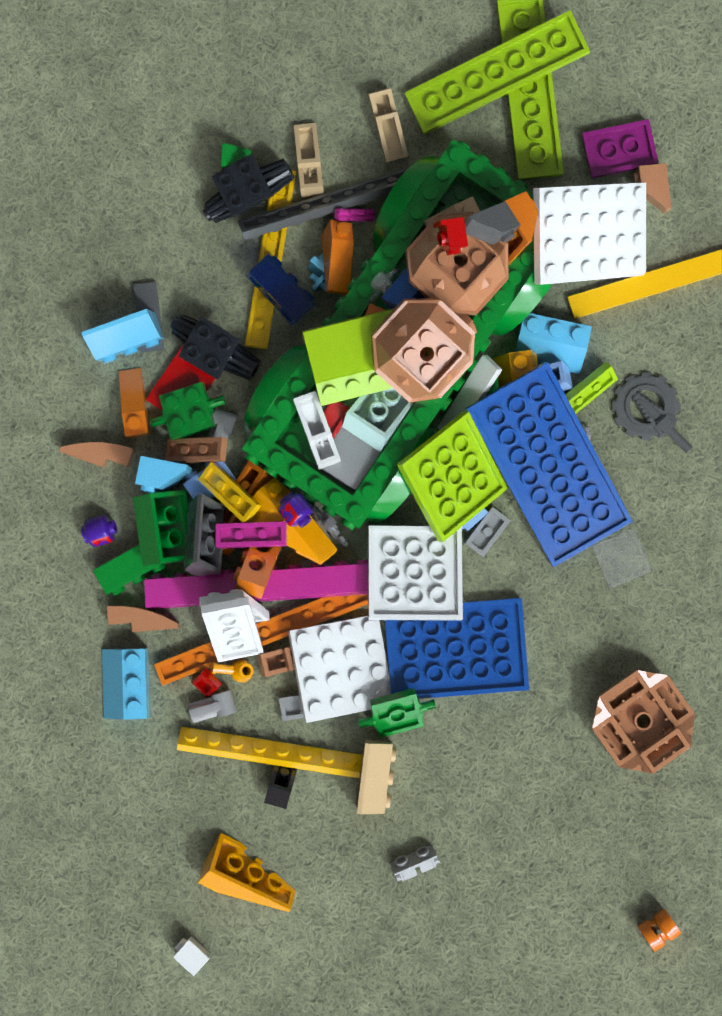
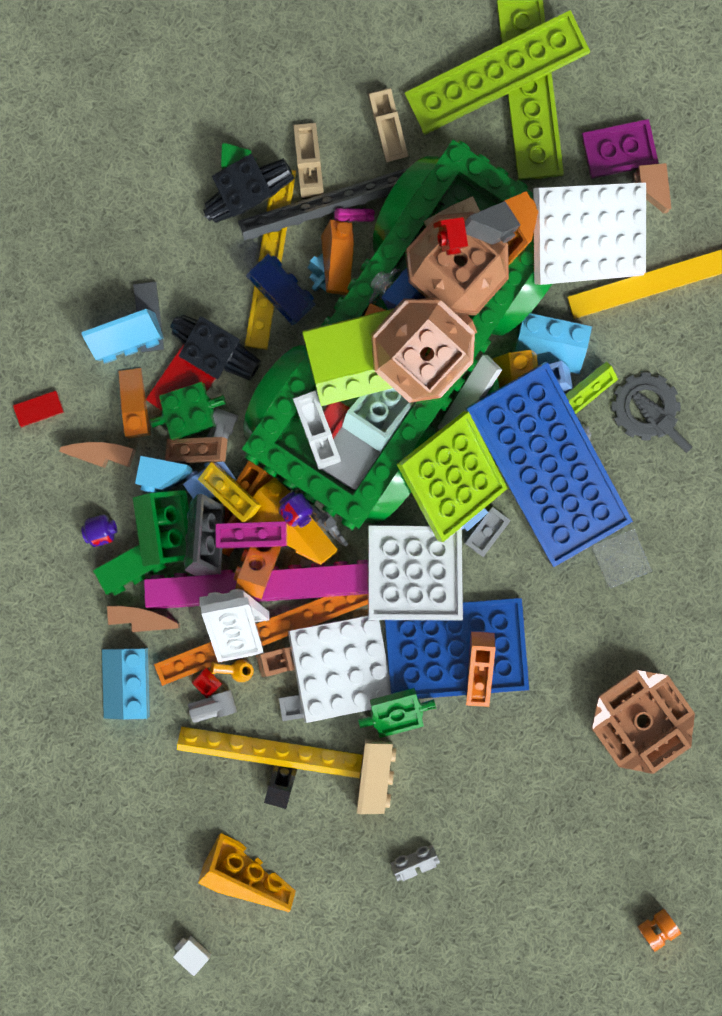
none -> red tile [13,391,65,428]
none -> orange slope [466,631,496,707]

